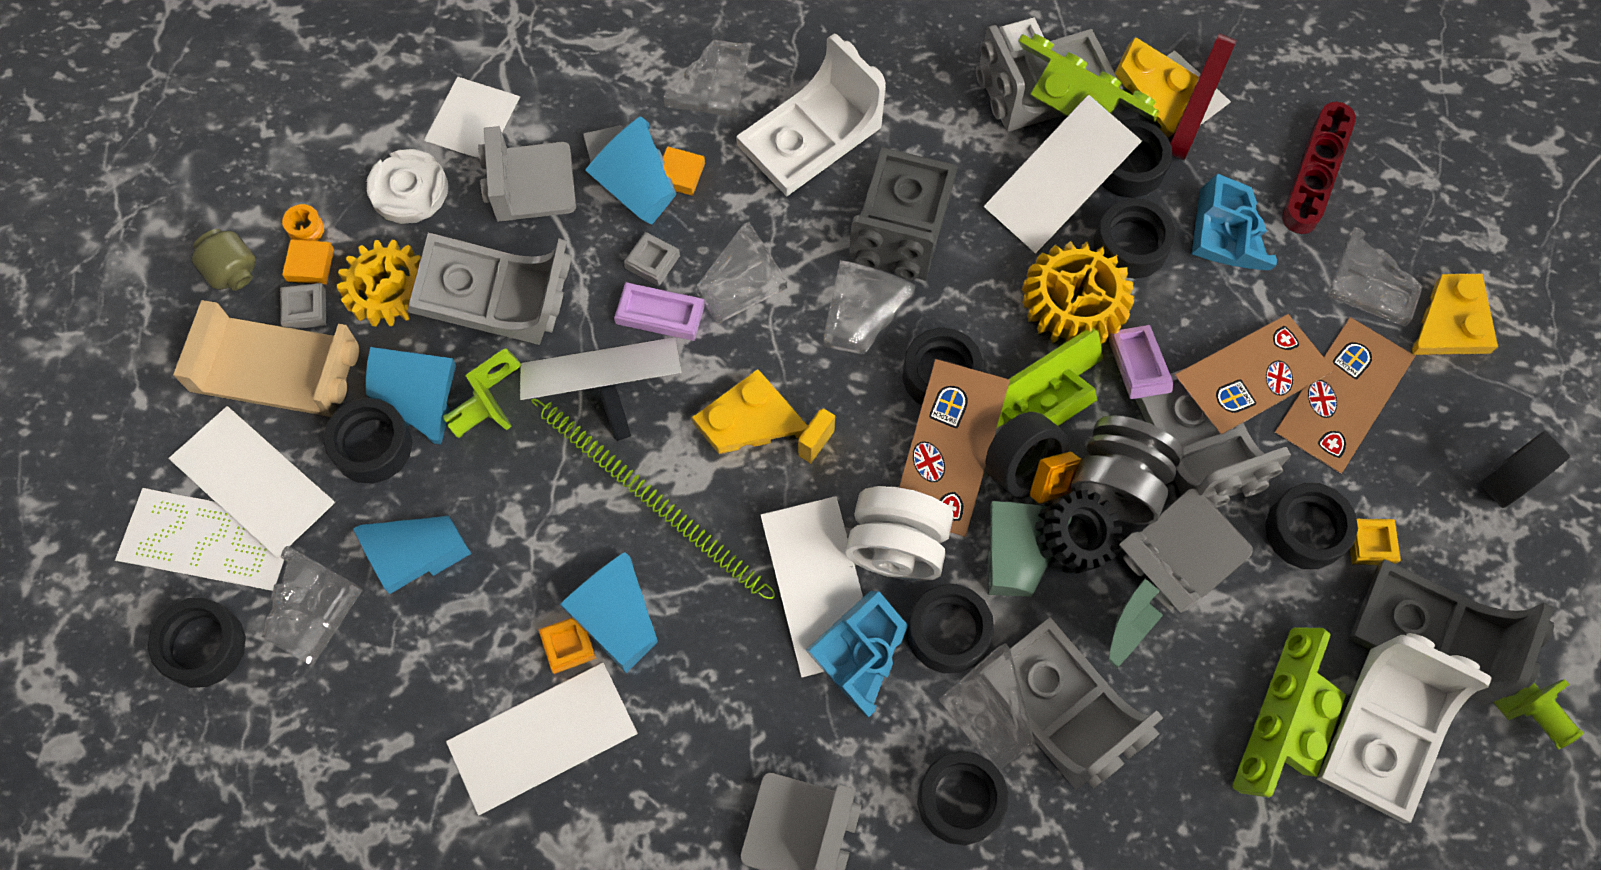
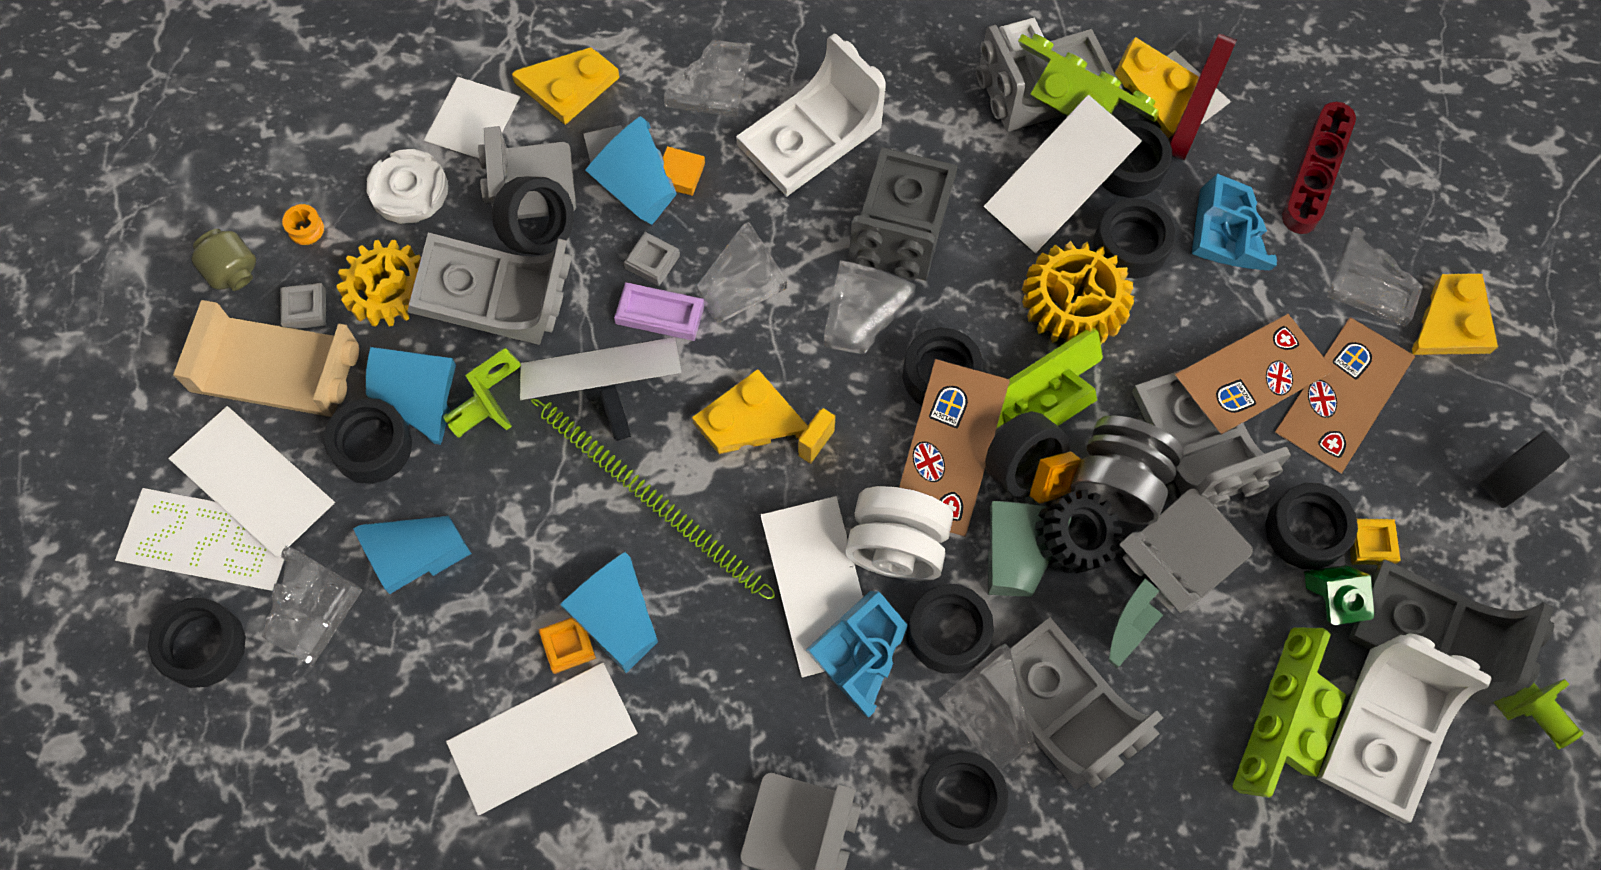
light orange tile [282,240,334,285] -> none
lavender tile [1109,325,1173,399] -> none
none -> black tyre [492,176,574,255]
none -> yellow wing [512,47,620,125]
none -> green bracket [1304,565,1374,625]

